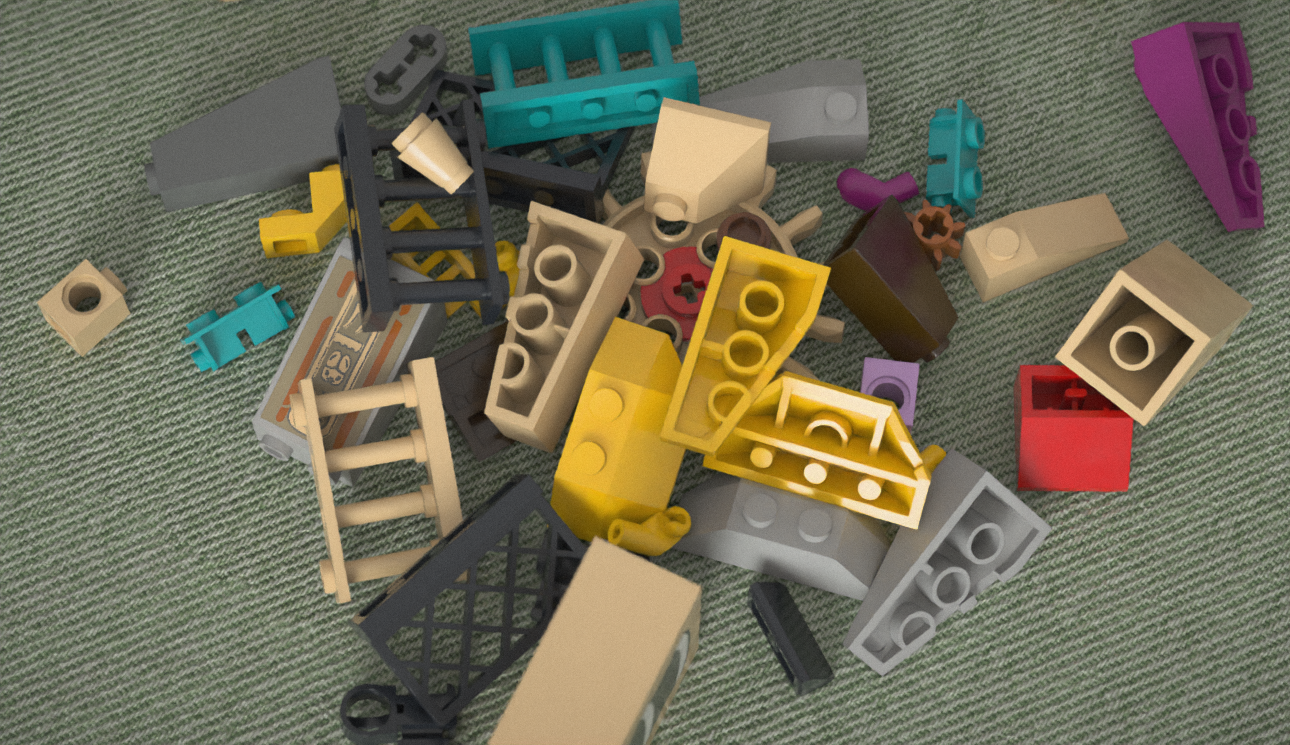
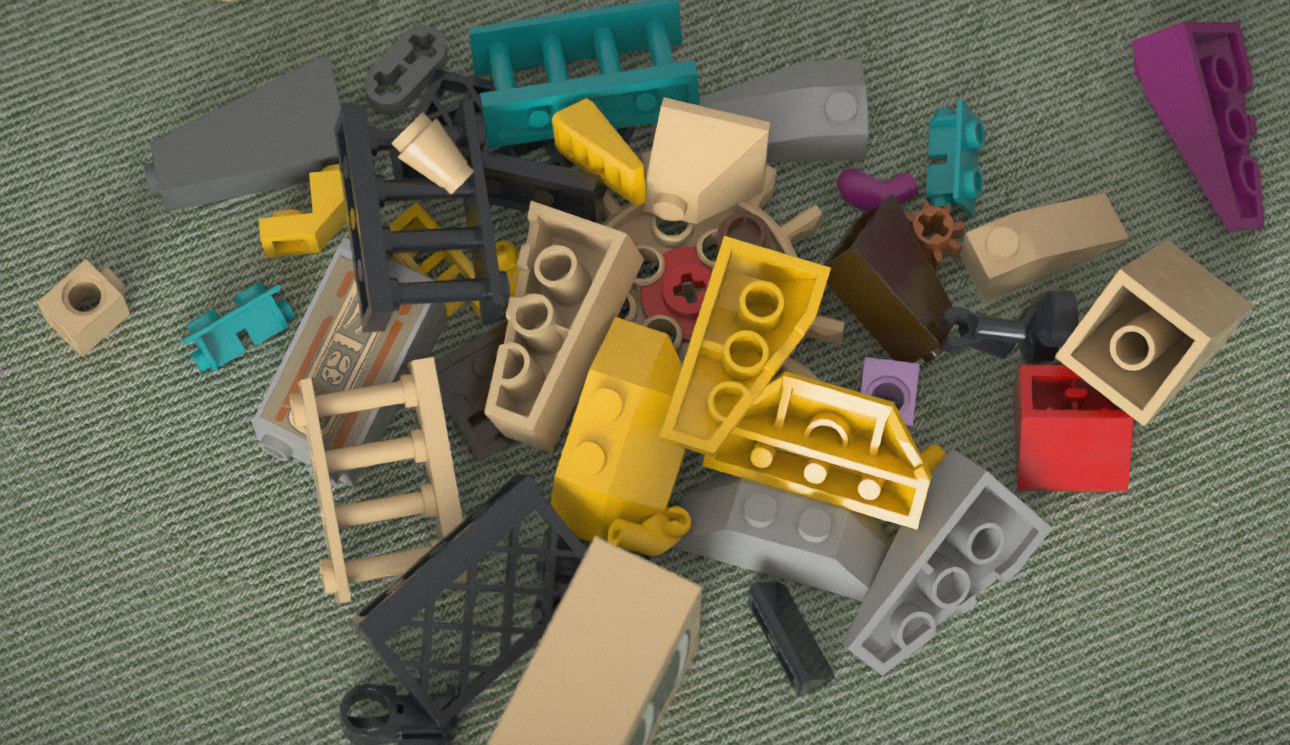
none -> yellow slope [552,98,647,206]
none -> black piece [939,290,1079,363]

